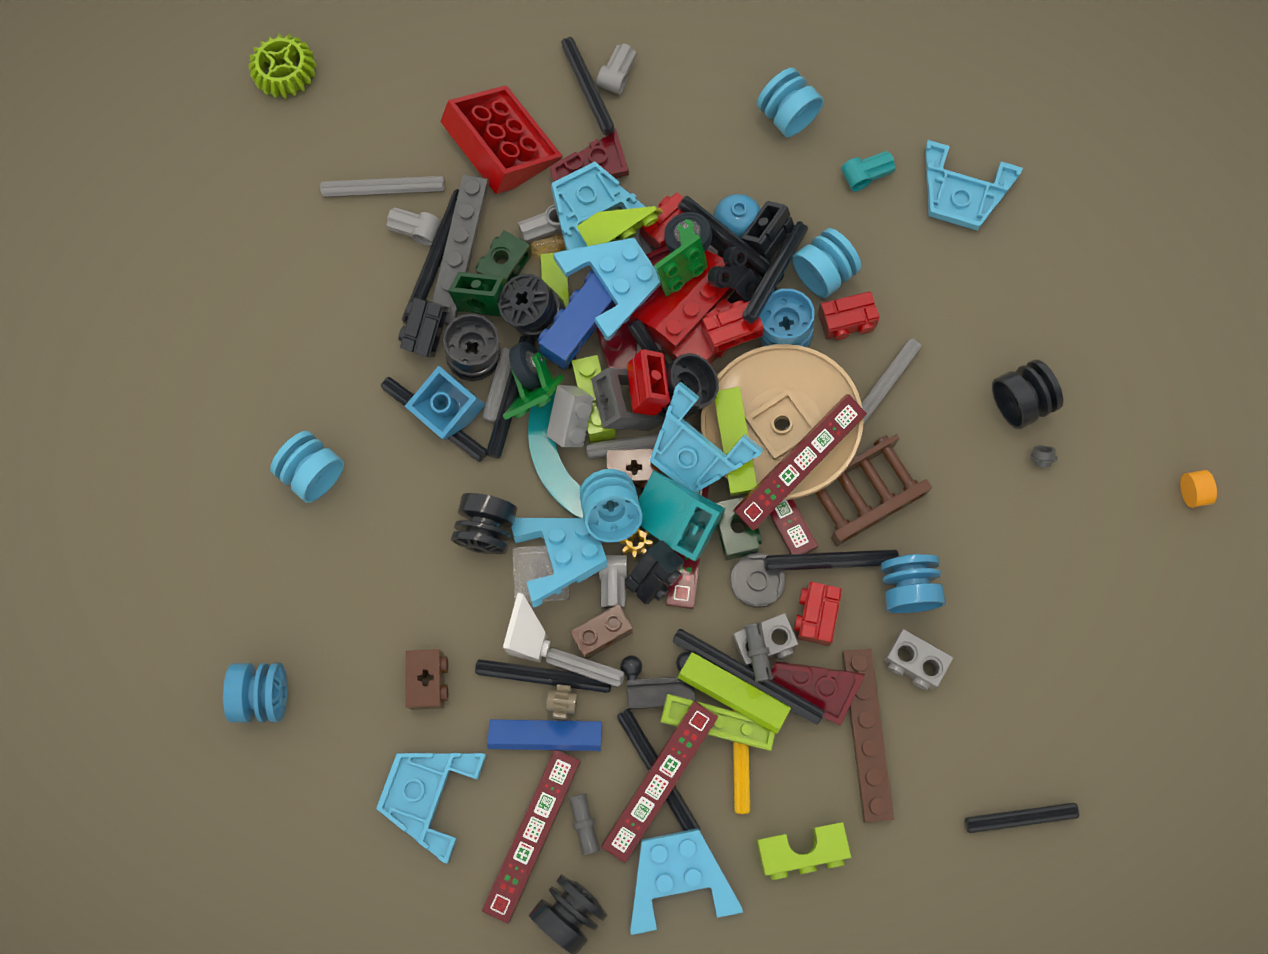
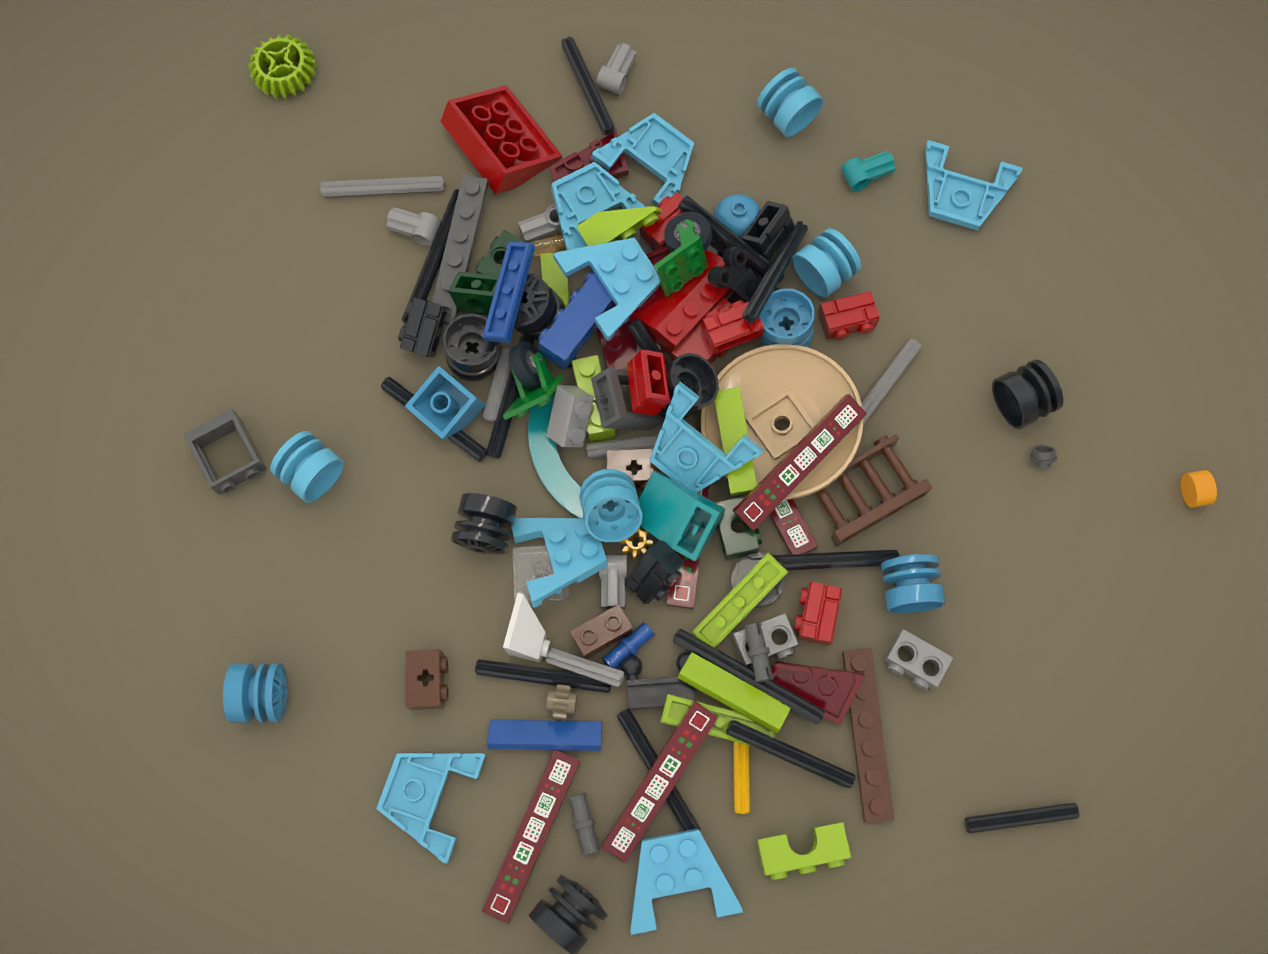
none -> dark grey window [184,409,267,494]
none -> blue tile [482,242,535,343]
none -> medium azure wing [591,113,694,207]
none -> blue pin [602,622,655,669]
none -> lime tile [692,553,789,648]
none -> black axle [726,720,855,788]

